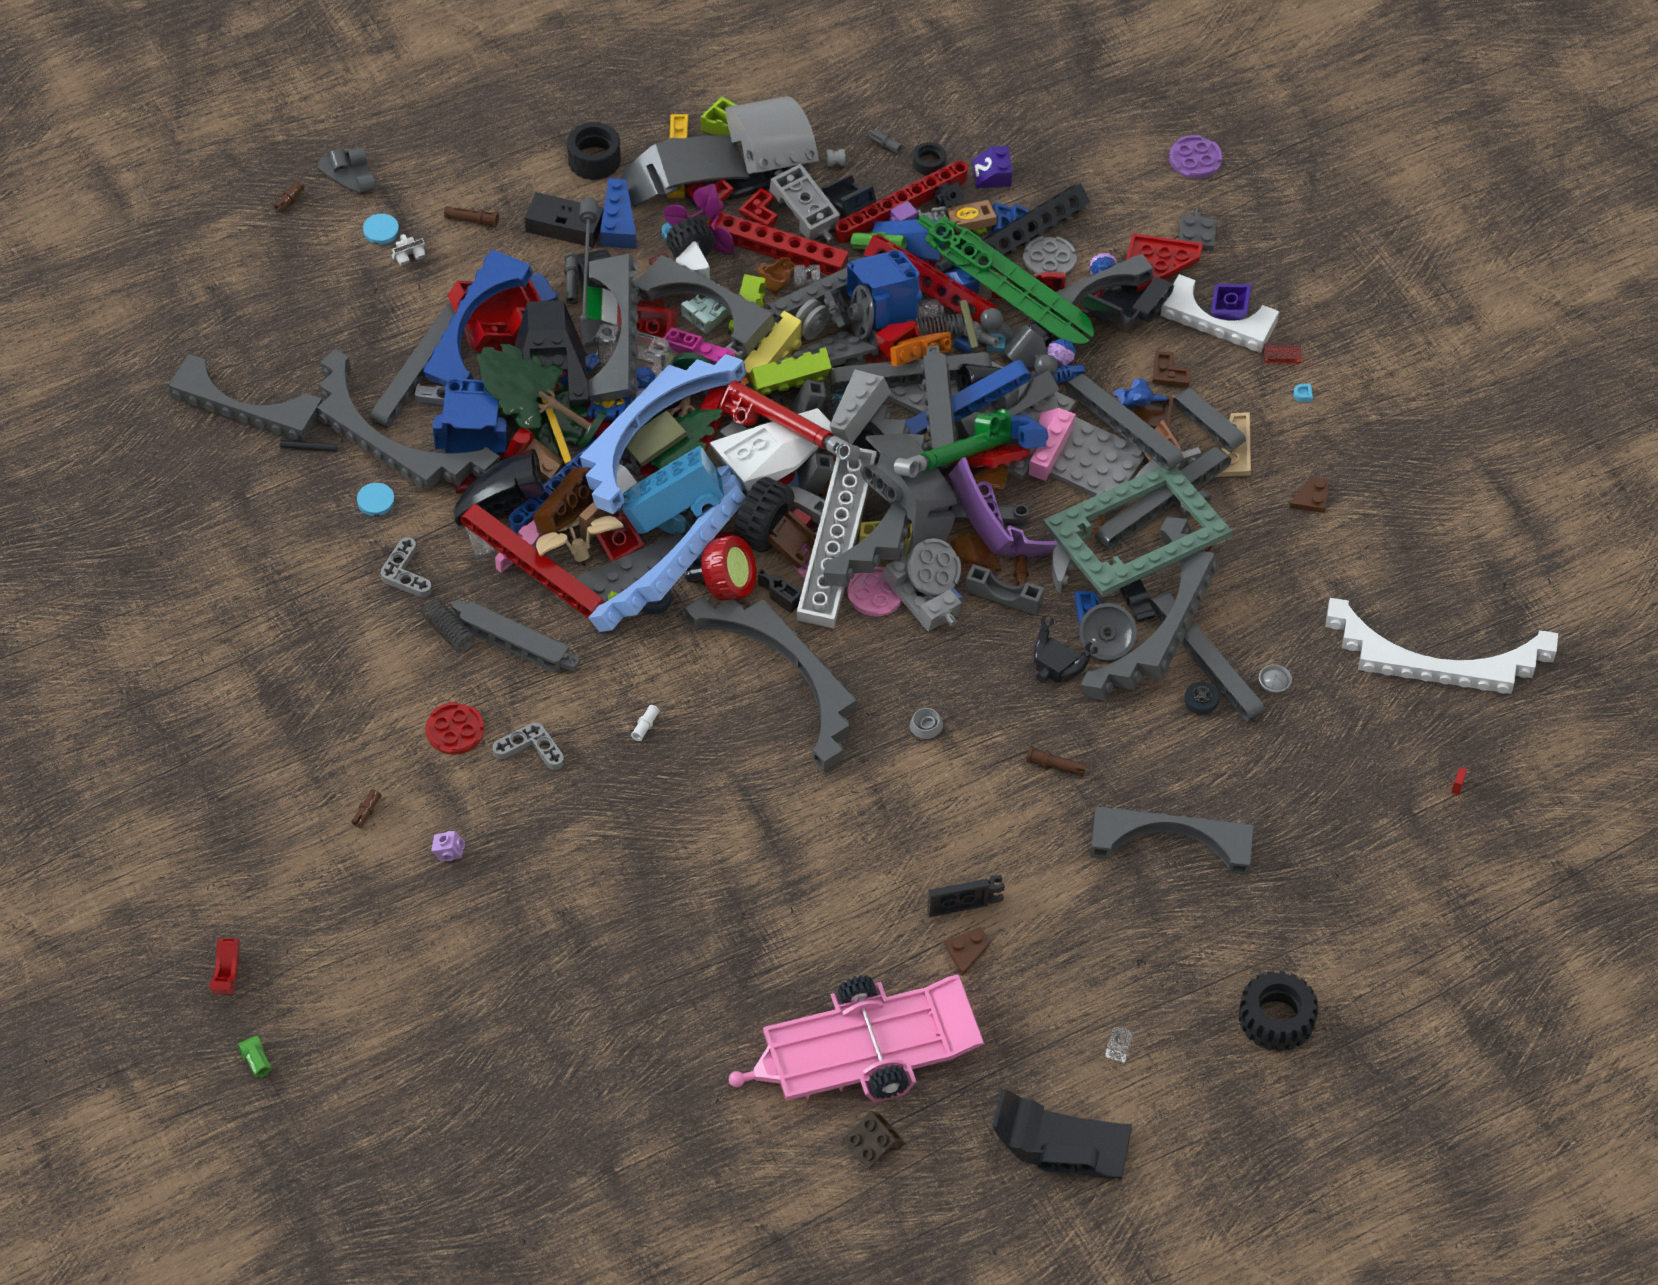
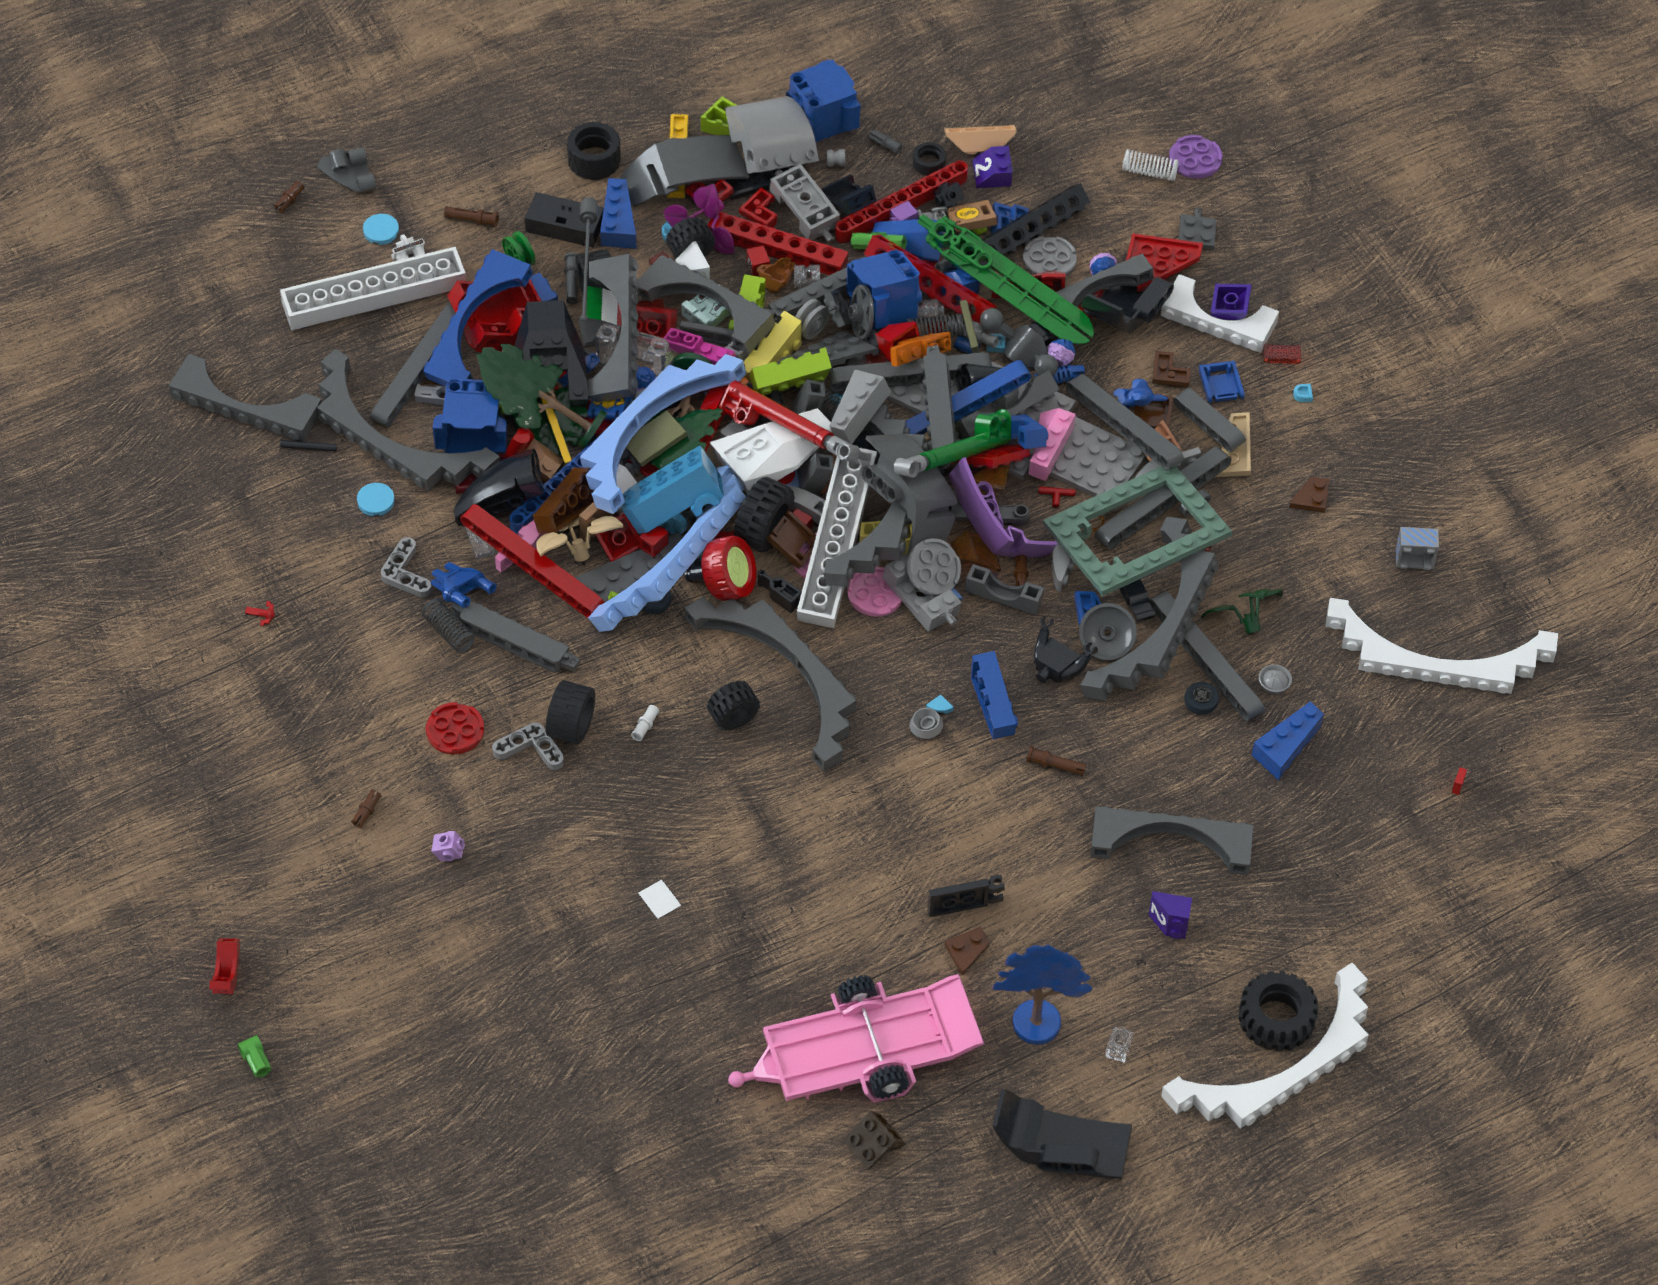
none -> red piece [245,601,275,626]
none -> white brick [280,247,466,330]
none -> blue connector [431,562,497,608]
none -> green wheel [502,231,536,266]
none -> black tyre [545,680,596,745]
none -> white sticker [638,880,681,918]
none -> red brick [639,526,669,557]
none -> dark grey tile [680,321,734,346]
none -> black tyre [707,680,760,731]
none -> red brick [746,245,770,276]
none -> blue piece [786,59,861,143]
none -> medium azure tile [926,695,953,714]
none -> light nougat wedge [944,125,1016,155]
none -> blue wedge [971,651,1018,739]
none -> blue plant [992,944,1092,1045]
none -> red piece [1038,486,1076,508]
none -> white piece [1122,149,1179,182]
none -> dark purple slope [1149,891,1192,939]
none -> white arch [1161,963,1368,1129]
none -> blue container [1198,360,1245,403]
none -> dark green plant [1201,589,1283,634]
none -> blue wedge [1252,701,1324,780]
none -> light grey container [1396,527,1439,570]

